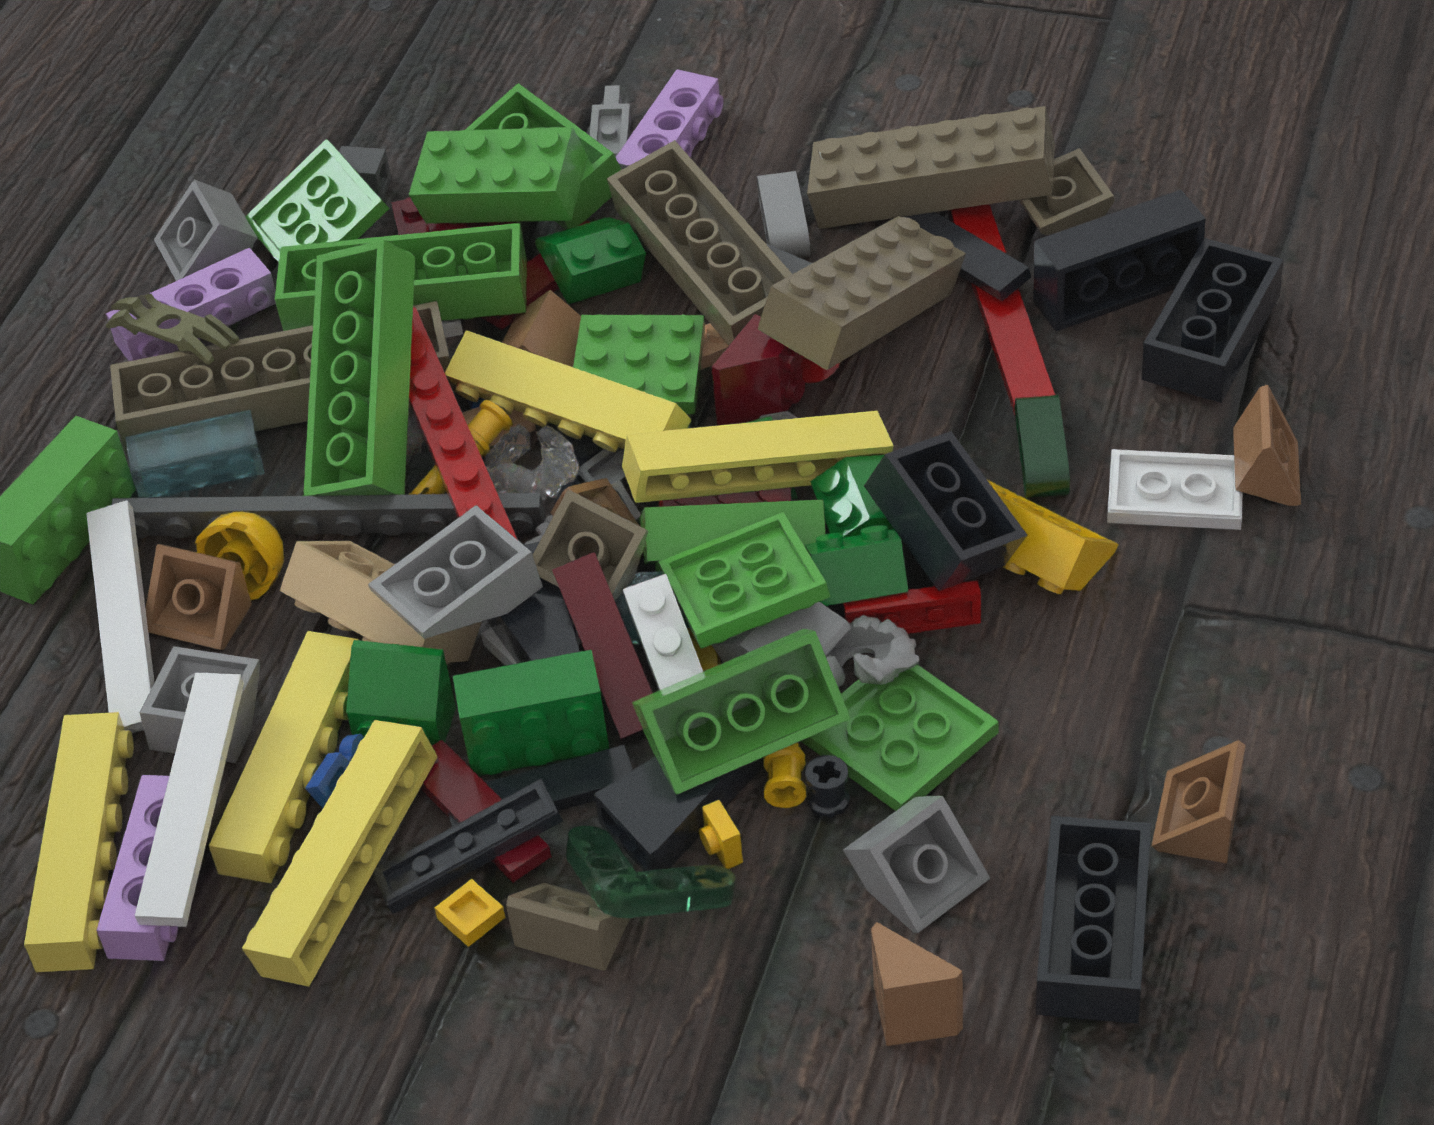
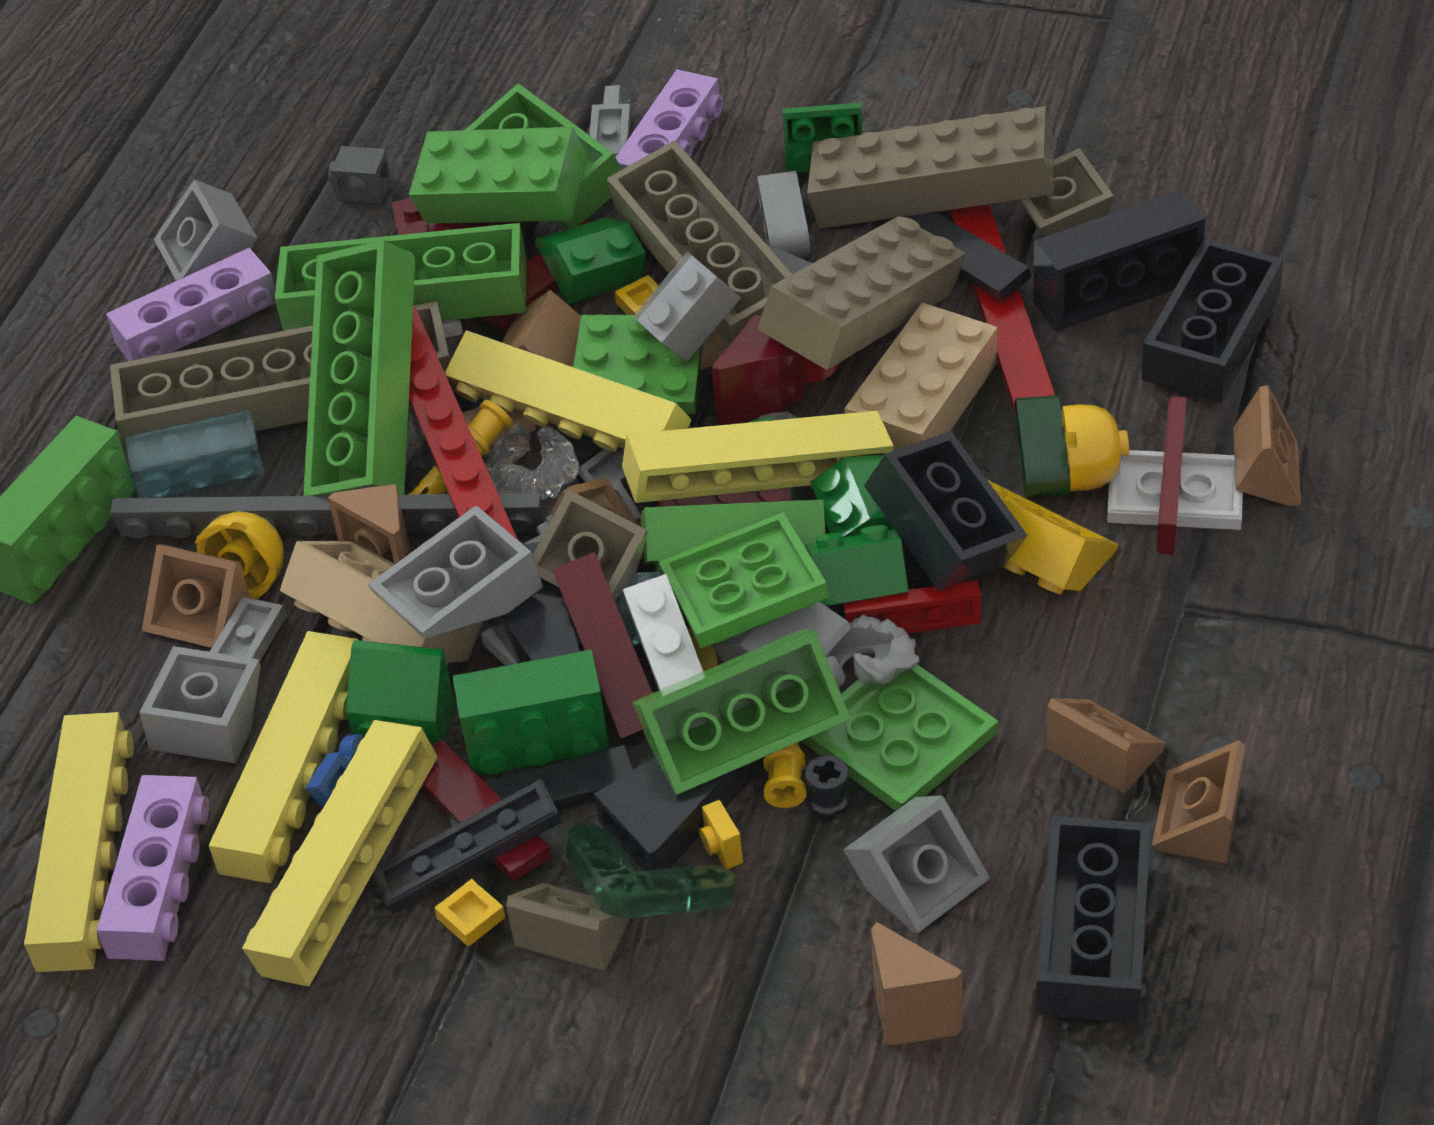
white tile [86,500,155,734] -> none
olive piece [106,293,239,365] -> none
white tile [135,673,244,927] -> none
plate [245,139,390,262] -> none
none -> light grey hinge [210,597,287,661]
none -> medium nougat slope [328,484,410,564]
none -> yellow plate [615,275,659,315]
none -> light grey slope [634,252,741,362]
none -> green slope [782,103,862,174]
none -> tan brick [845,302,998,451]
none -> medium nougat slope [1046,698,1167,794]
none -> yellow cylinder [1062,404,1129,492]
none -> dark red tile [1156,396,1187,555]

